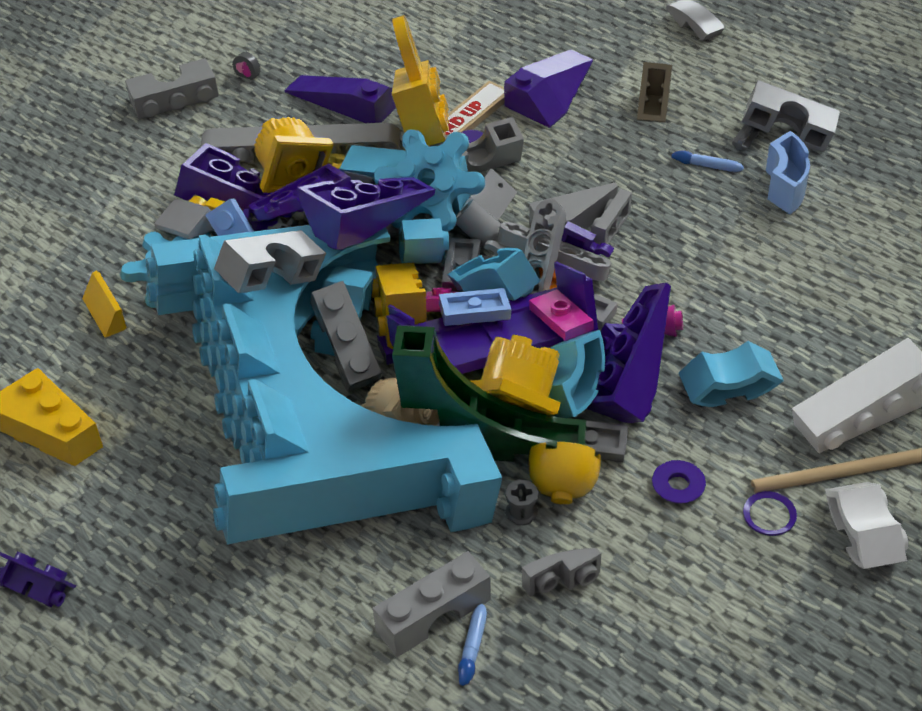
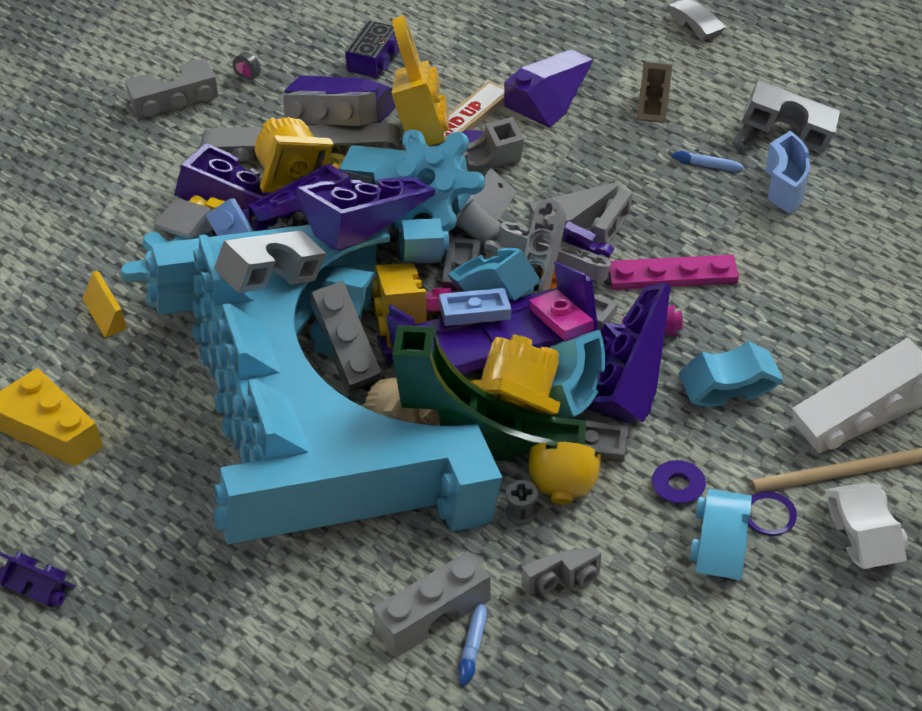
none -> light grey arch [283,91,377,126]
none -> brick [345,20,400,78]
none -> dark pink plate [609,255,739,290]
none -> medium azure brick [689,488,752,580]

